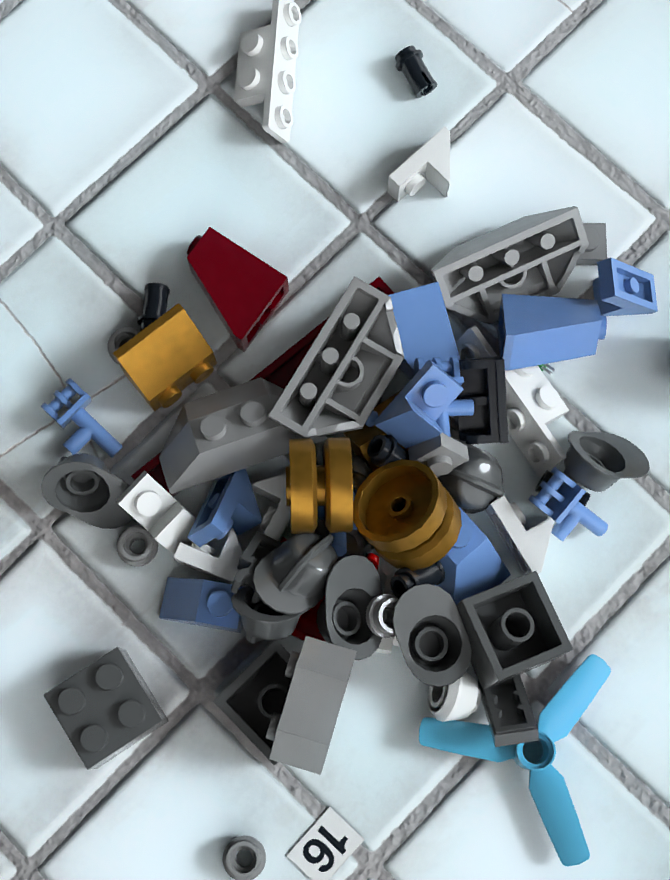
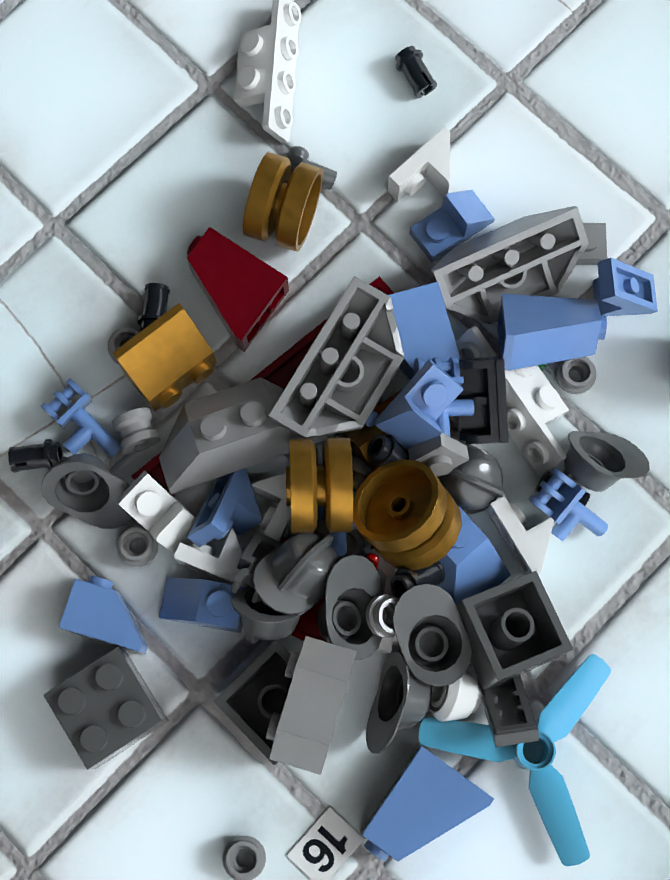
none -> black pin [8,439,63,473]
none -> medium blue slope [59,575,148,654]
none -> light grey wheel [112,407,161,454]
none -> pearl gold wheel [243,152,323,252]
none -> dark grey arm [286,146,337,190]
none -> medium blue slope [361,746,494,862]
none -> dark grey piece [366,651,433,754]
none -> medium blue slope [410,190,495,263]
none -> light grey plate [556,357,596,394]

